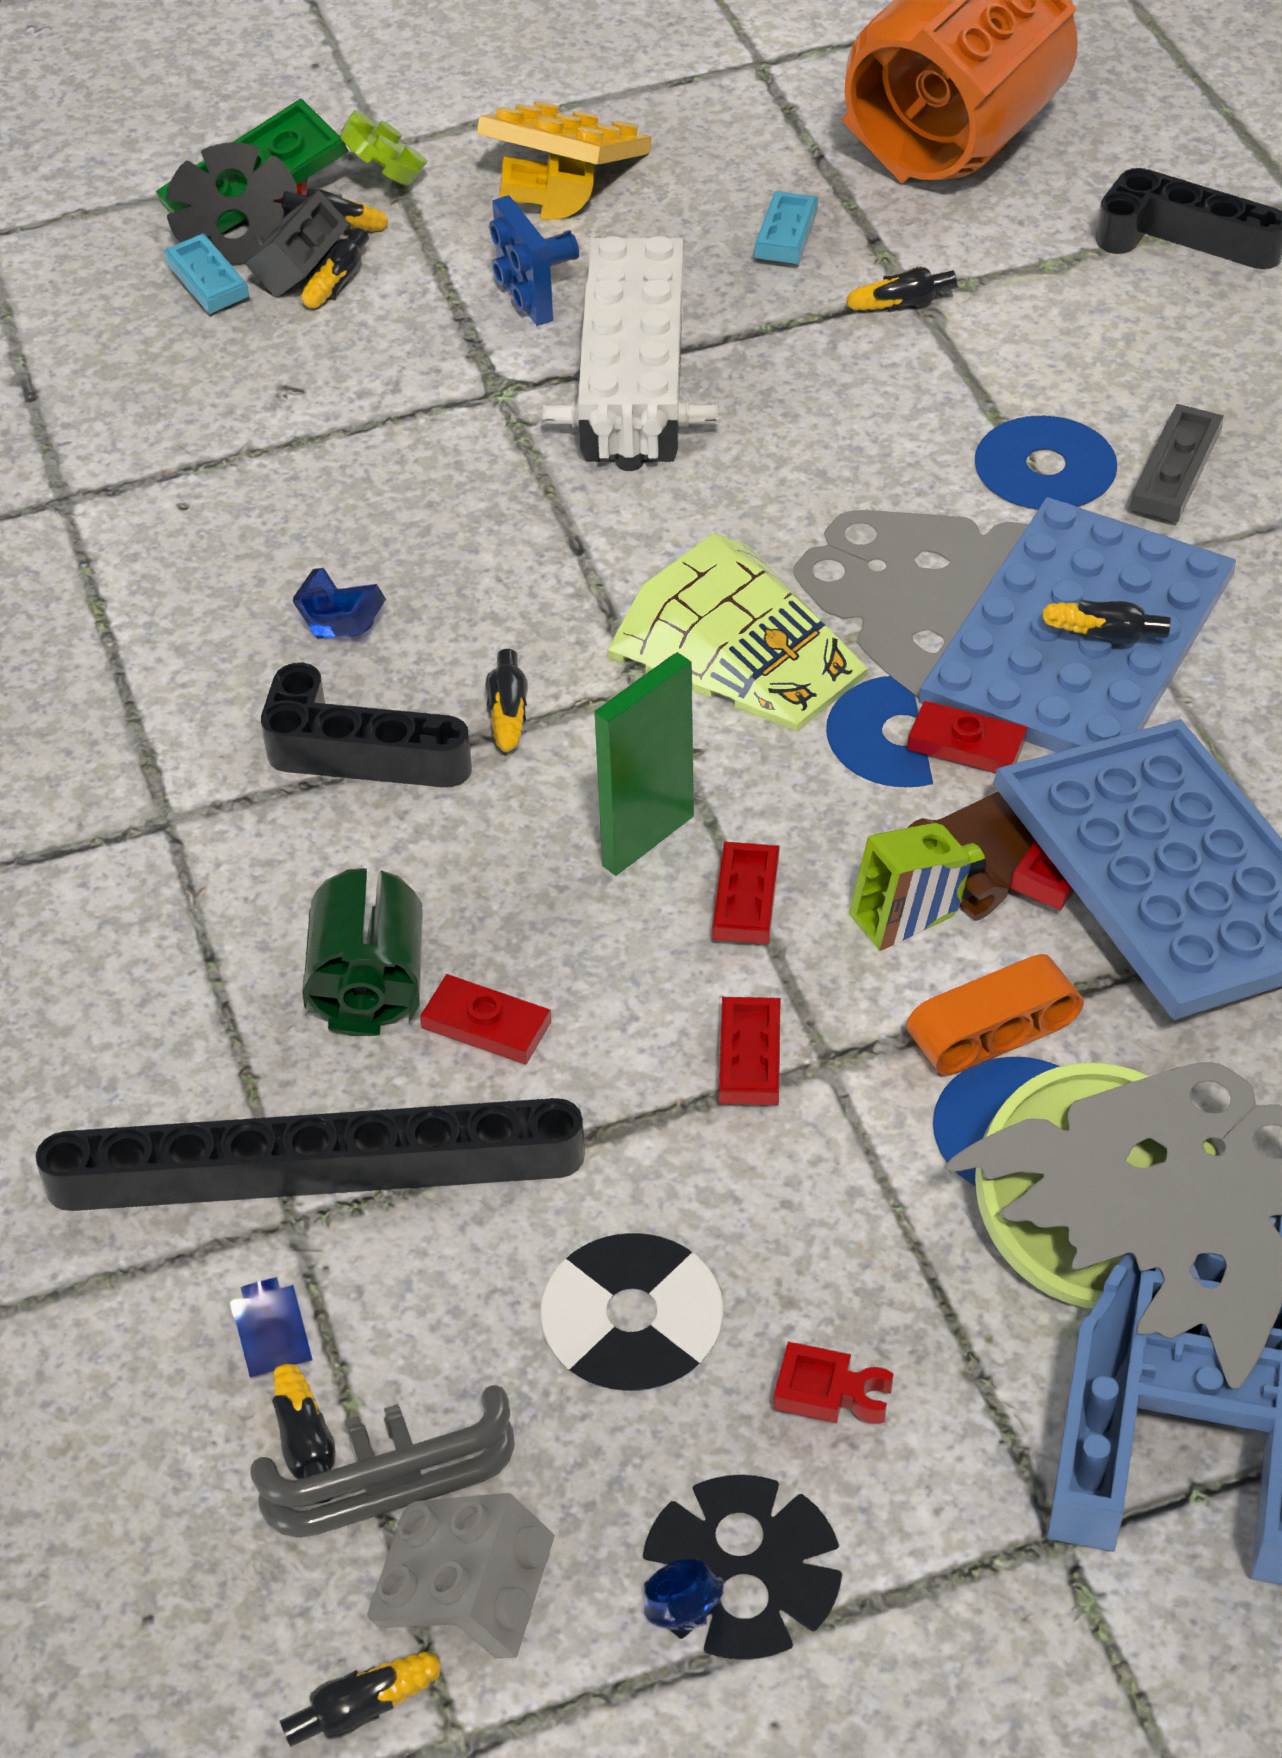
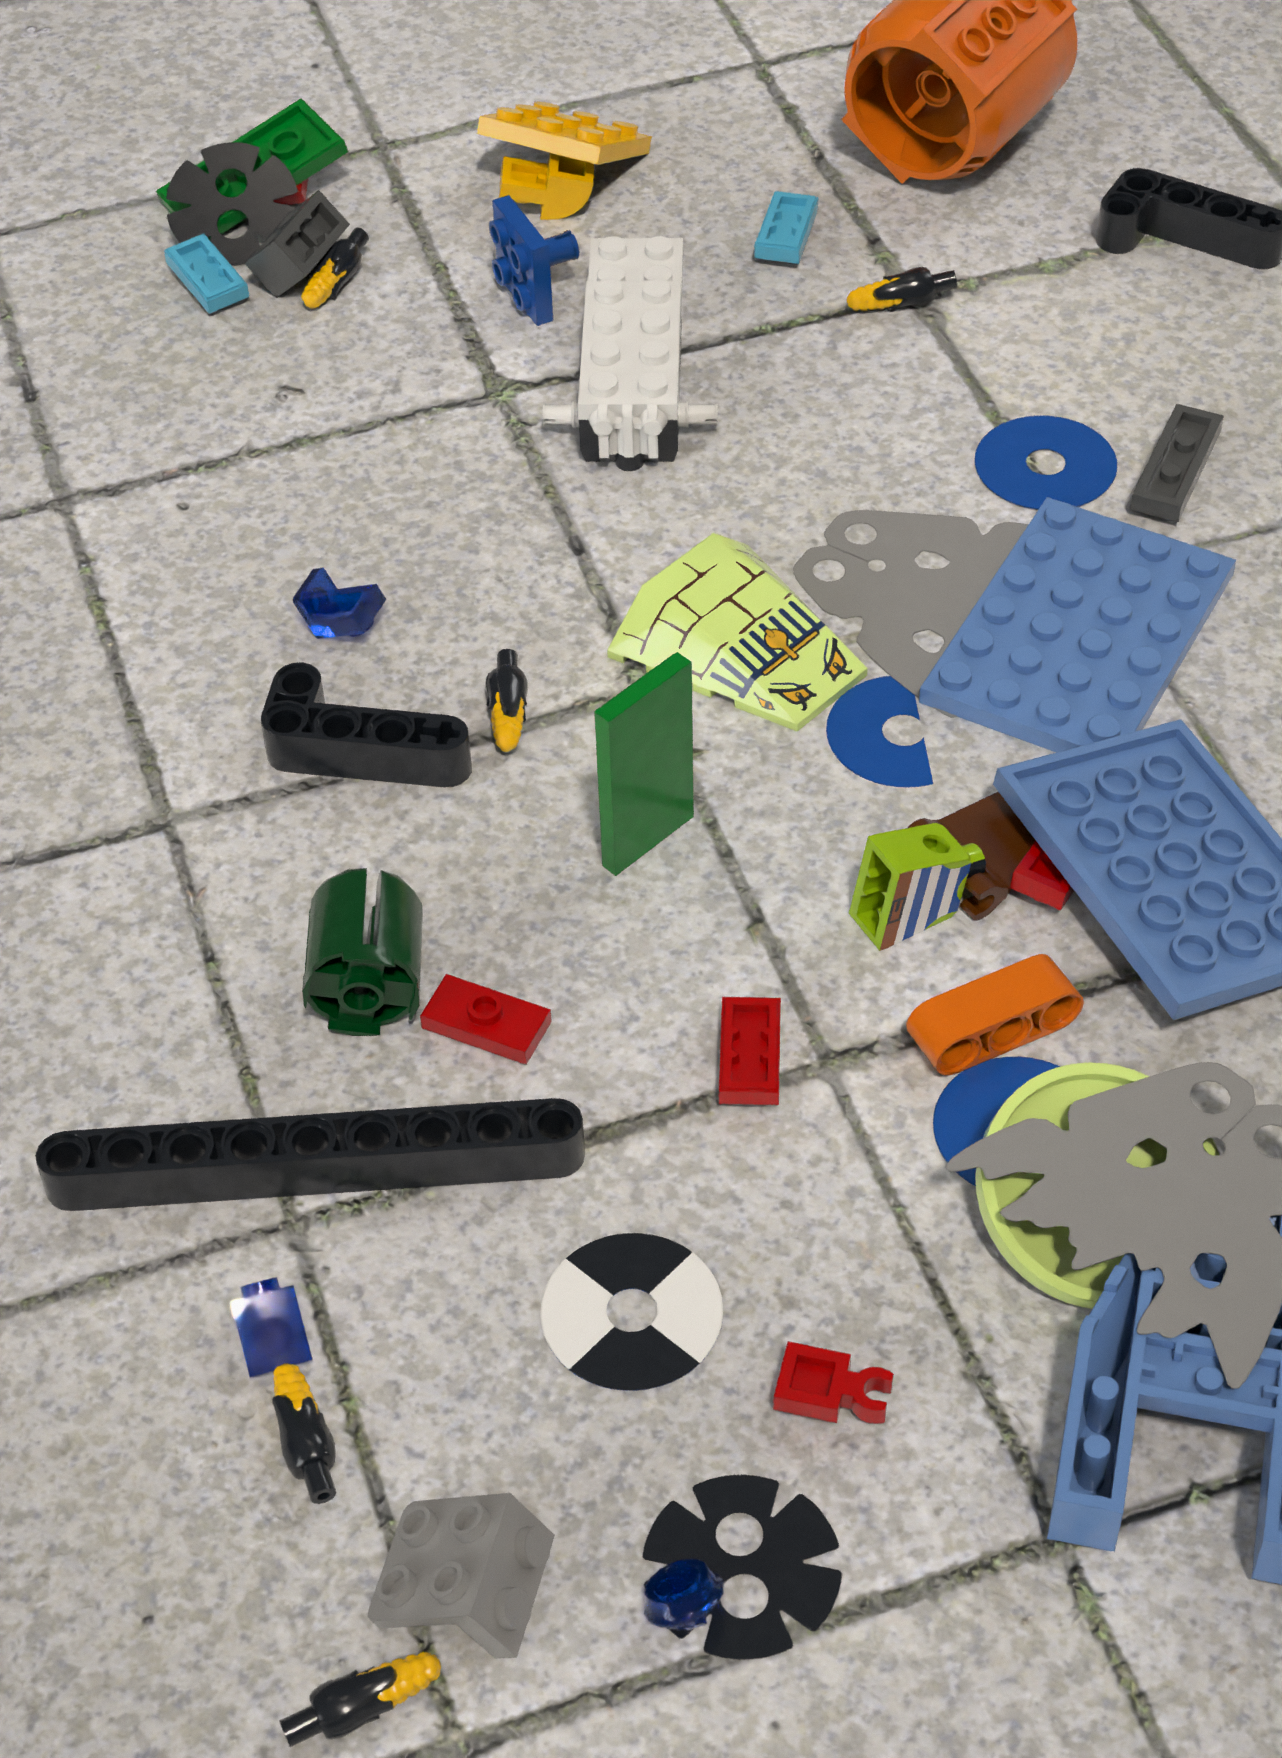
dark grey piece [250,1385,515,1538] -> none
piece [281,188,388,232] -> none
lime plate [340,110,427,186] -> none
red plate [712,841,780,944] -> none
red plate [907,700,1028,773] -> none
black piece [1042,600,1171,644] -> none

